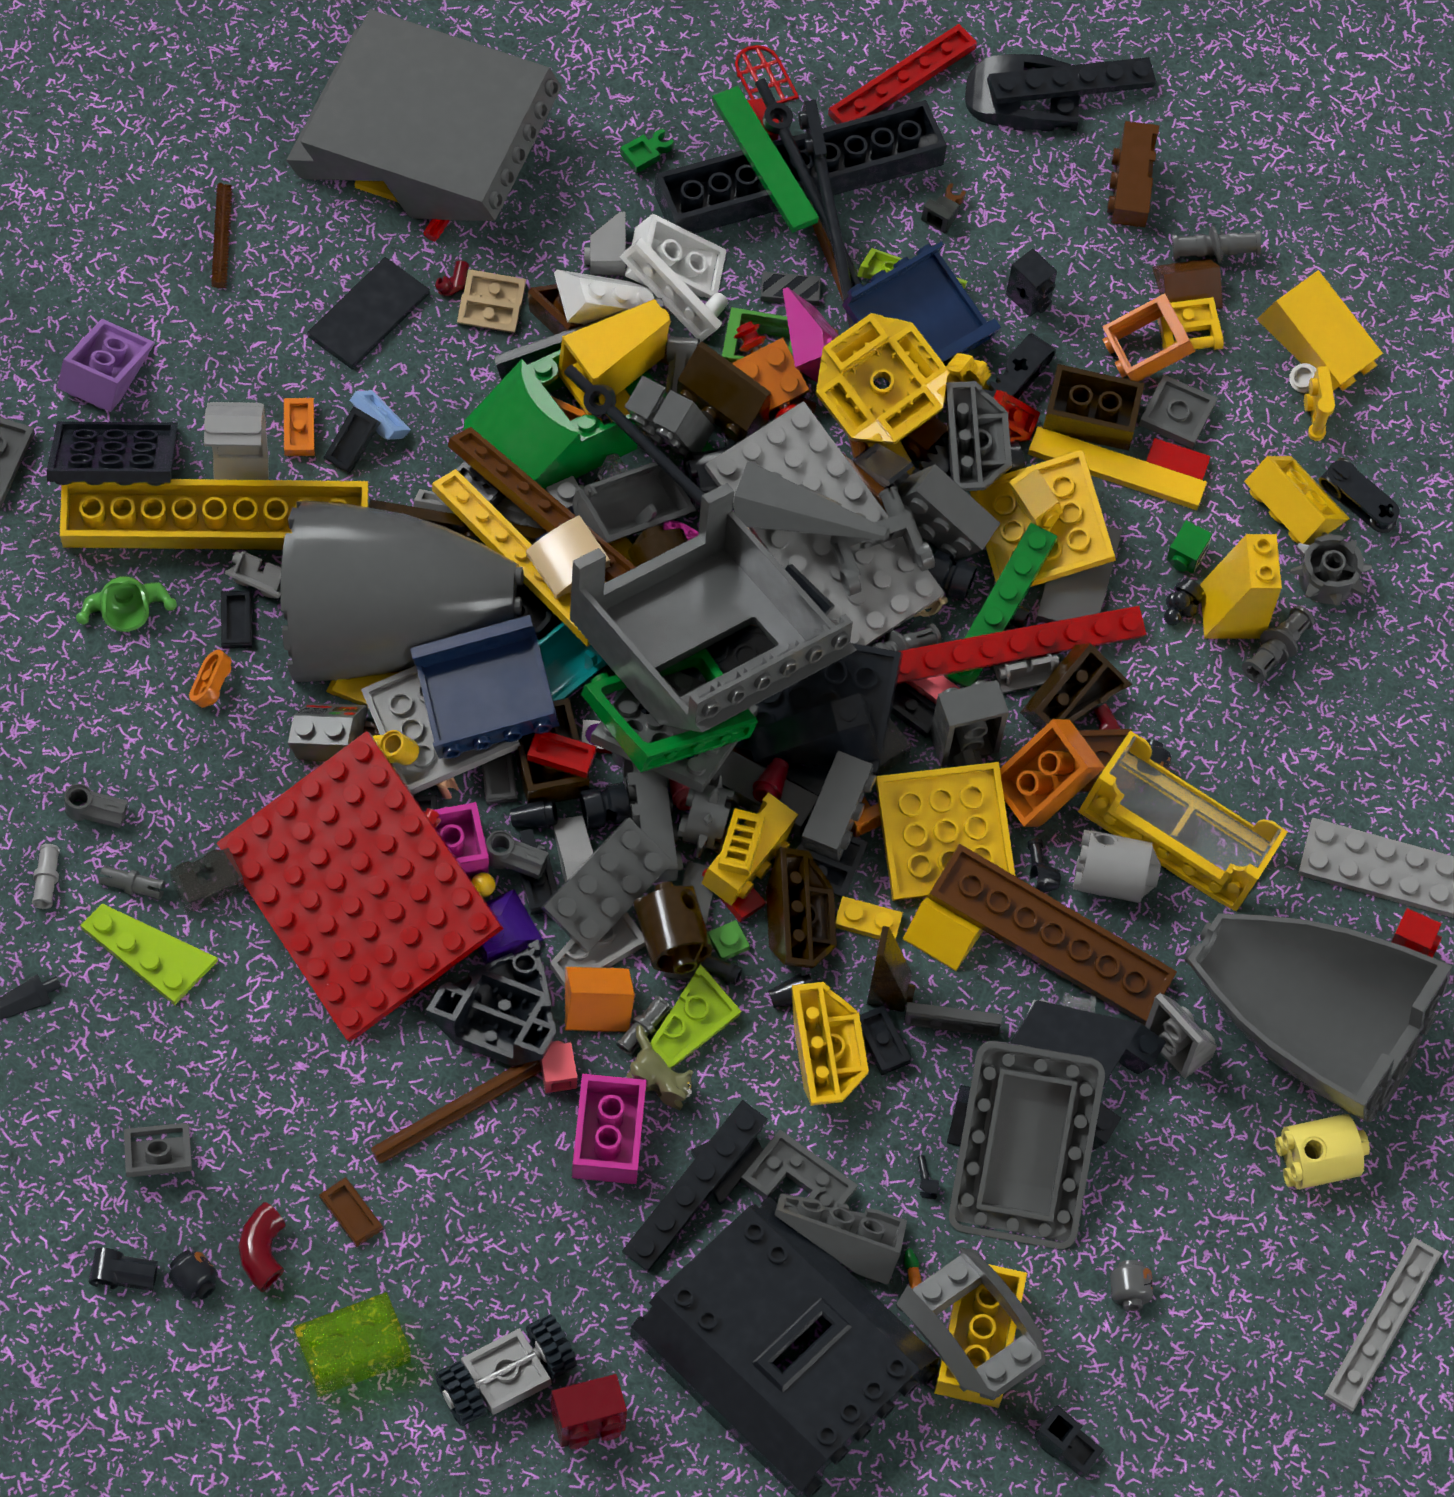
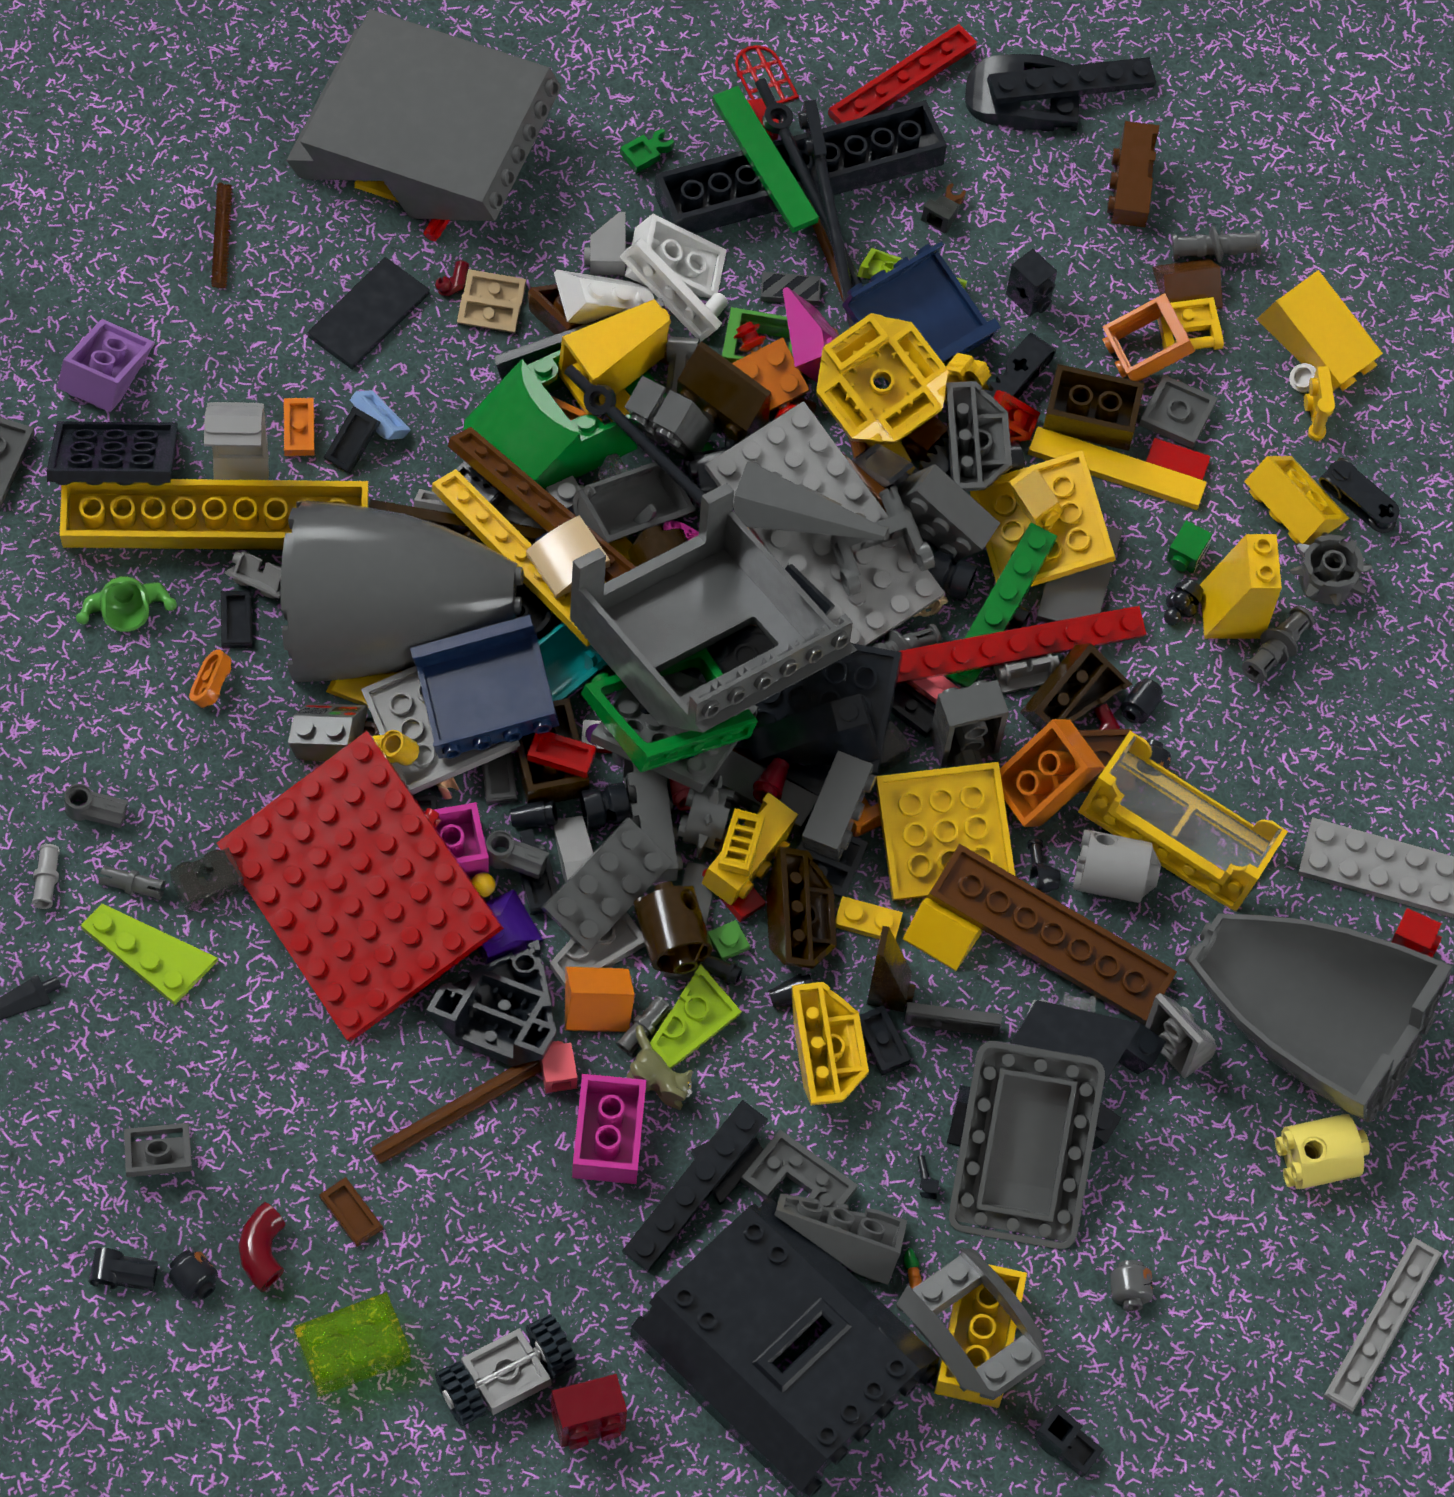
none -> black brick [1120,678,1163,724]

